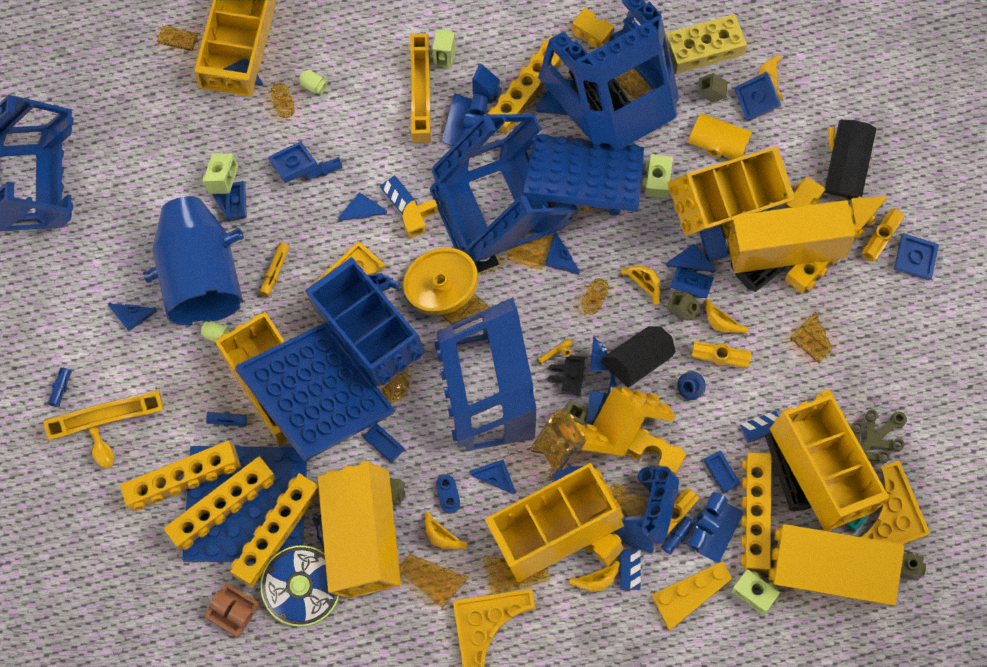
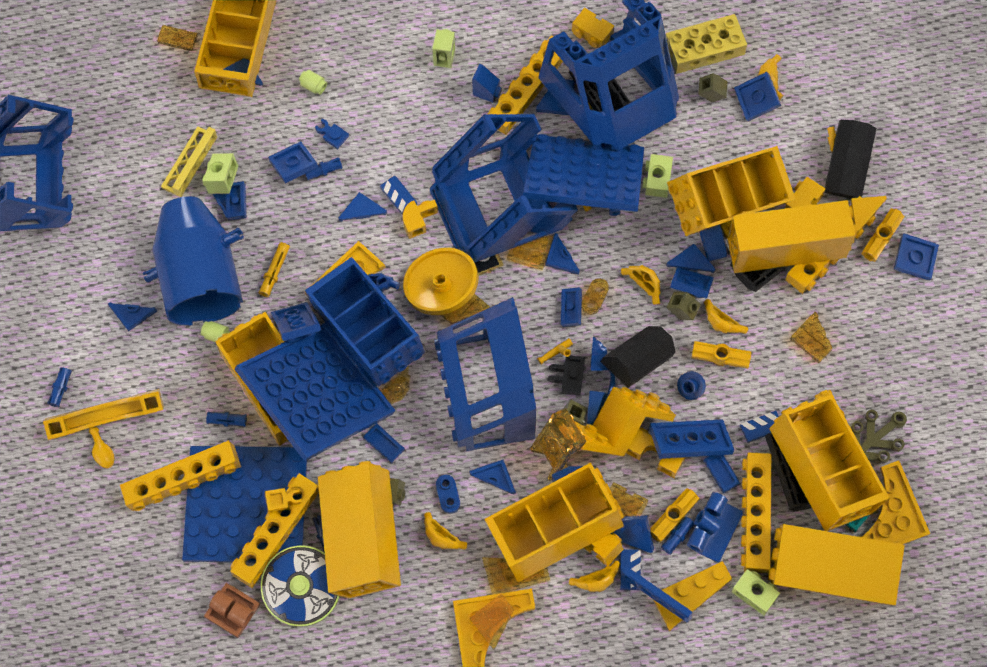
yellow brick [163,456,275,551] -> none
clear yellow plate [270,83,295,118] -> none
clear yellow wing [399,554,469,608] -> none
yellow arch [410,34,431,143] -> none
blue panel [442,93,489,146] -> none
clear yellow plate [616,69,647,98] -> none
blue beam [637,466,679,544] -> none
yellow panel [688,113,752,160] -> none
olive brick [900,552,926,580] -> none
none -> light yellow fence [161,126,217,197]
none -> yellow plate [264,488,302,512]
none -> blue plate [271,302,321,342]
none -> blue plate [315,119,349,150]
none -> clear yellow wing [470,594,514,650]
none -> blue plate [561,287,582,327]
none -> blue tile [622,566,693,623]
none -> blue plate [649,419,735,459]

